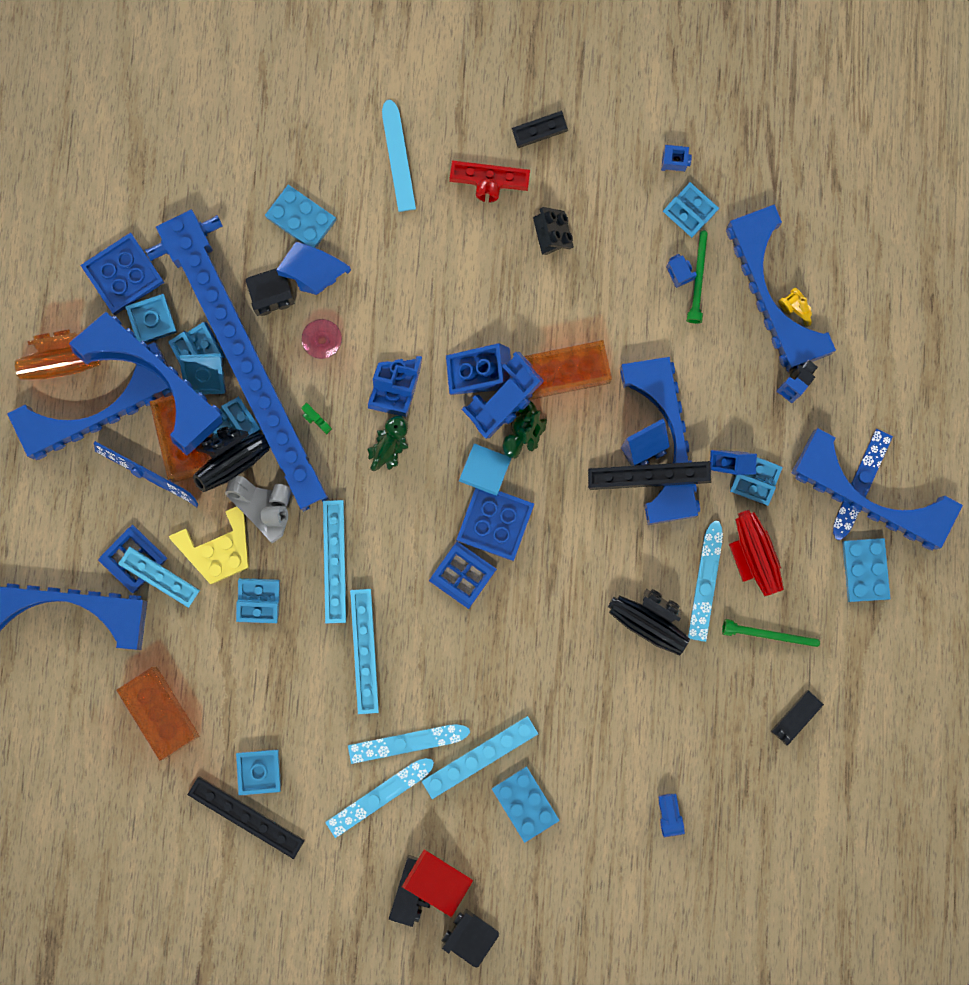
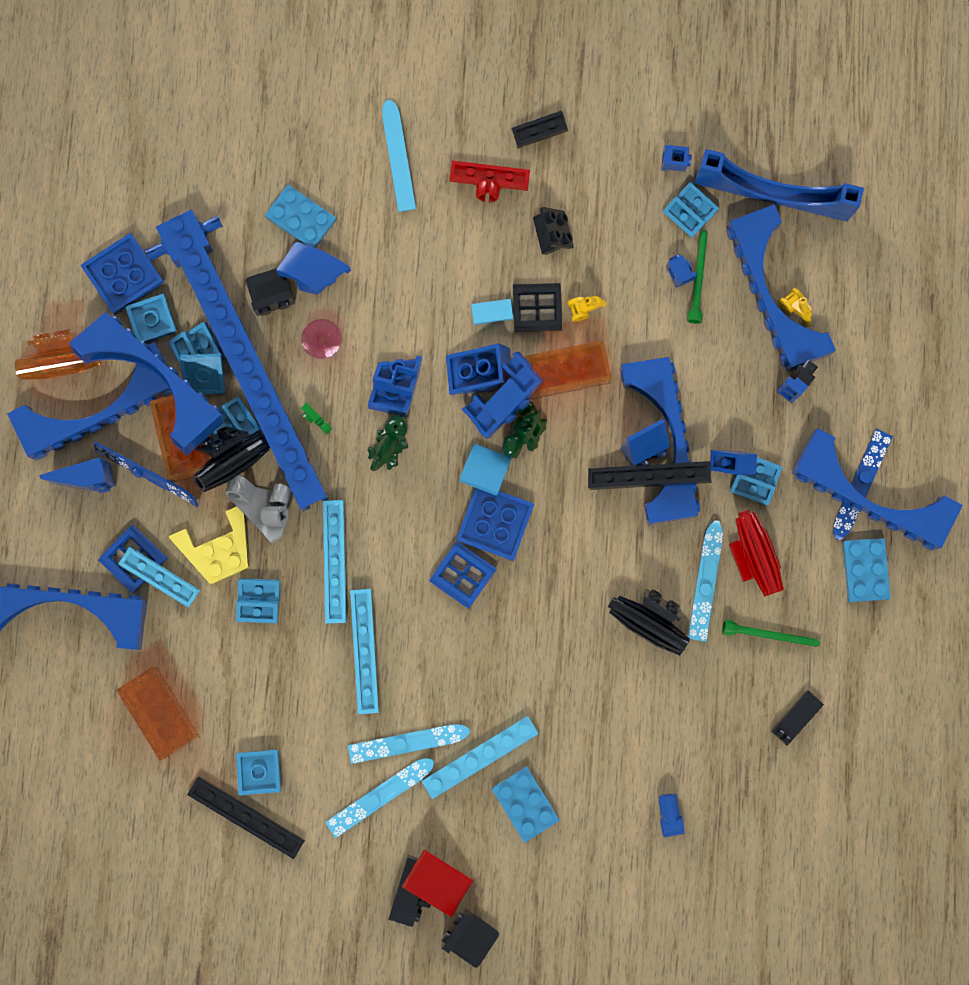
none -> blue slope [39,457,116,494]
none -> medium azure tile [471,299,513,325]
none -> black piece [513,283,562,332]
none -> yellow piece [567,296,607,322]
none -> blue arch [694,149,864,222]

